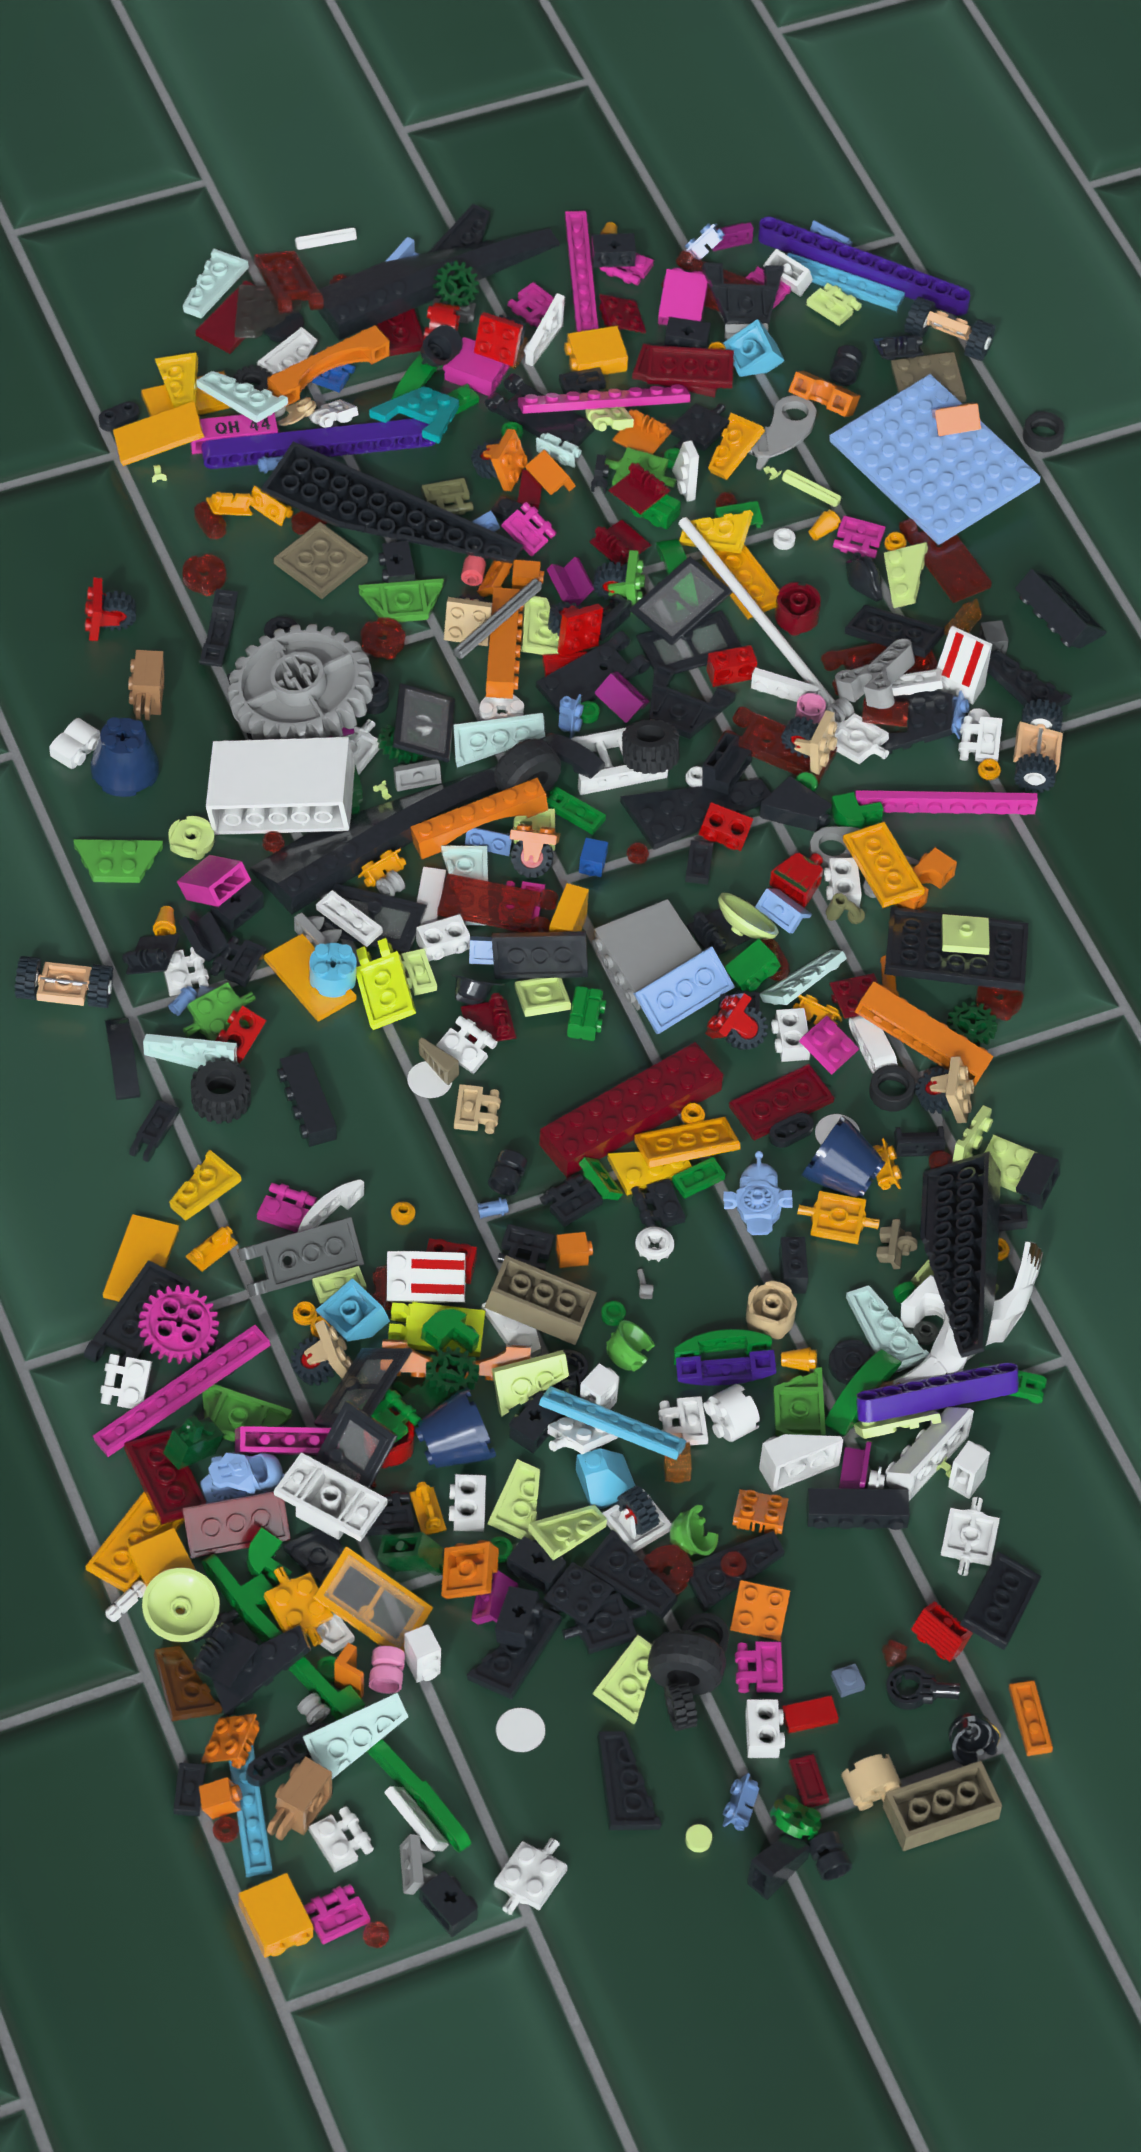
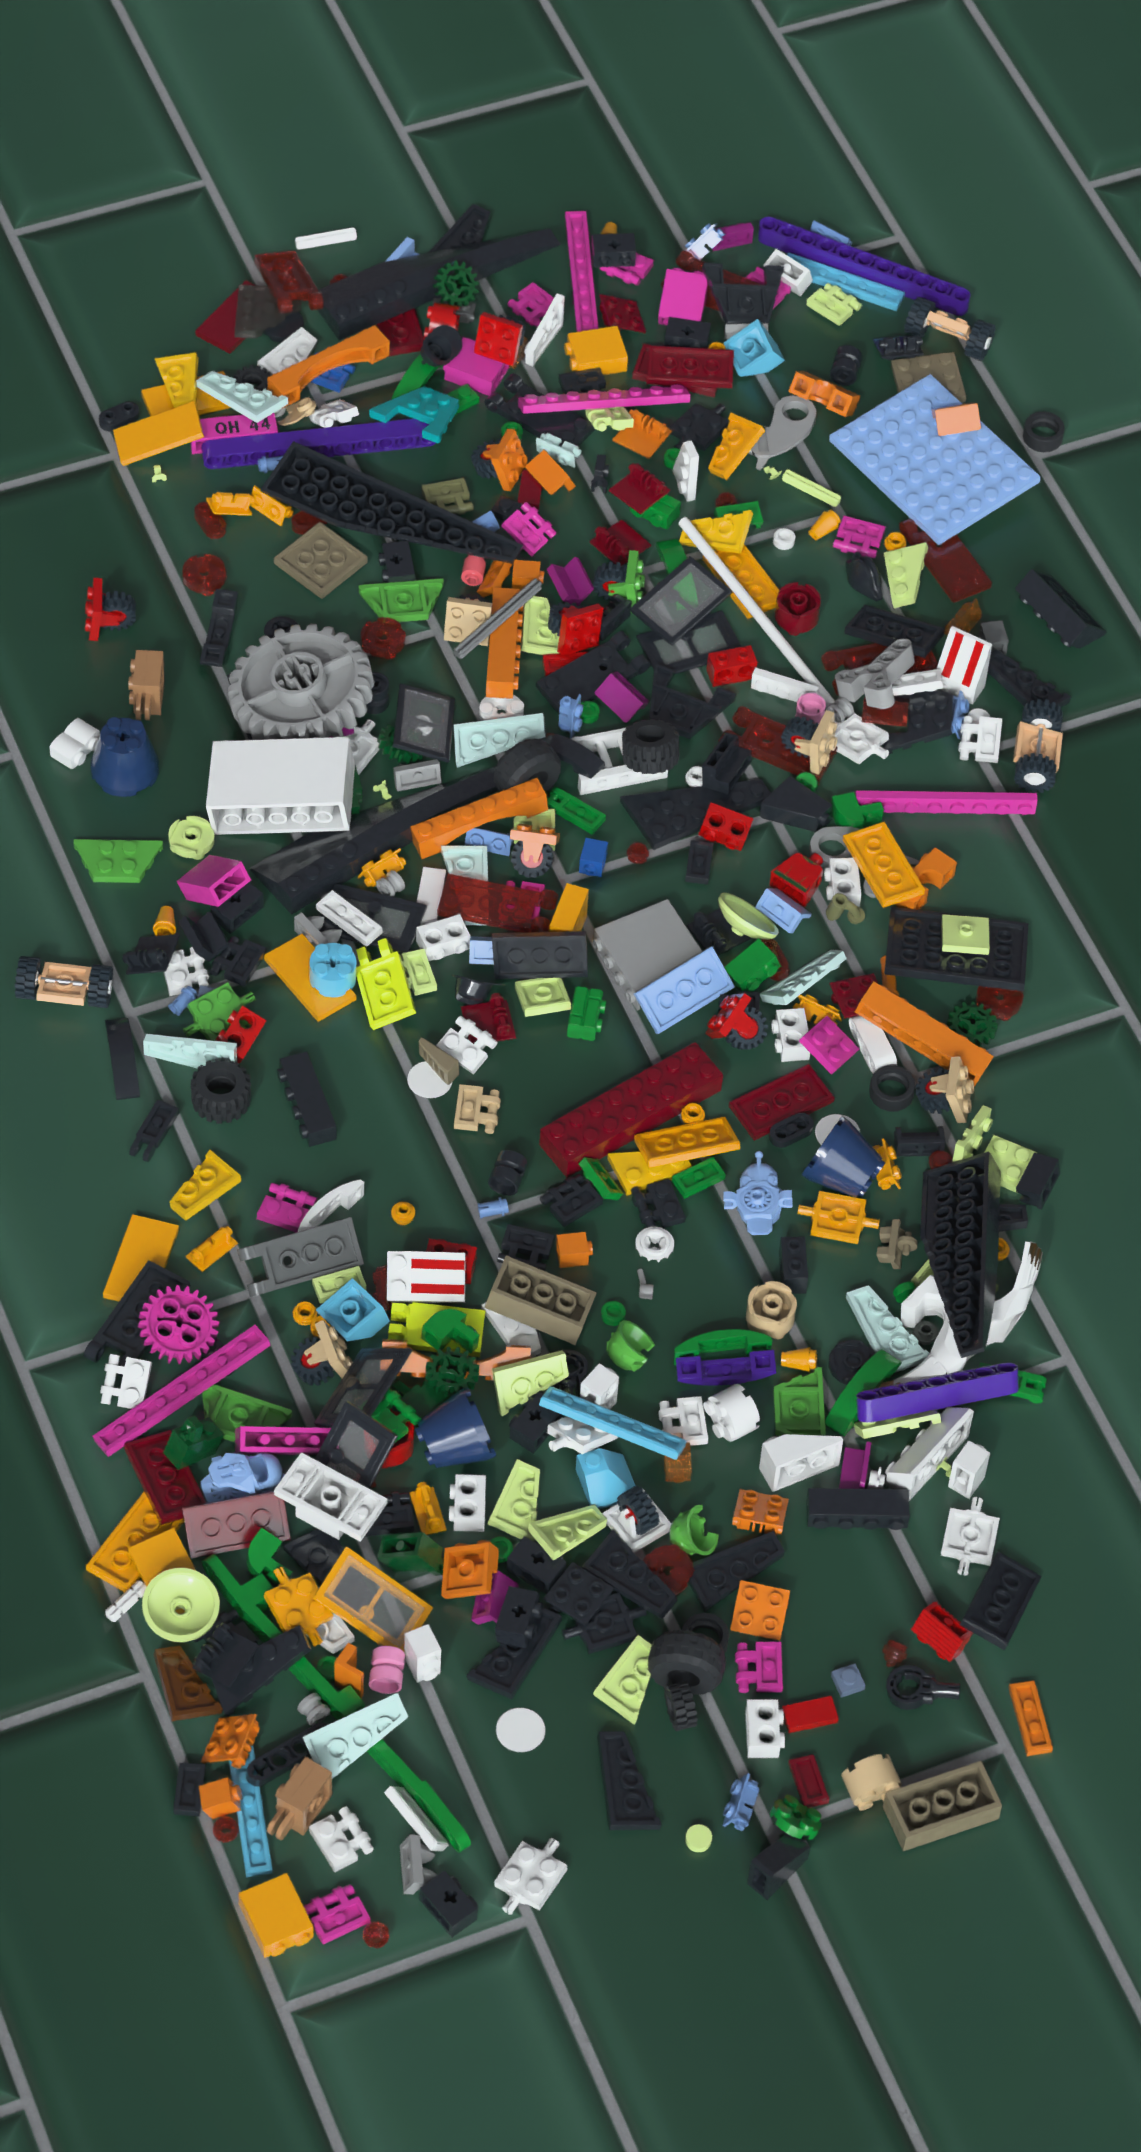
light aqua wing [183,249,249,318] -> none
clear red plate [262,831,285,852] -> none
bright green plate [606,447,676,488] -> none
clear red plate [721,1552,746,1577] -> none
black wheel [808,1831,853,1881] -> none
black helmet [948,1712,1001,1766] -> none
light orange plate [978,759,1001,780] -> none

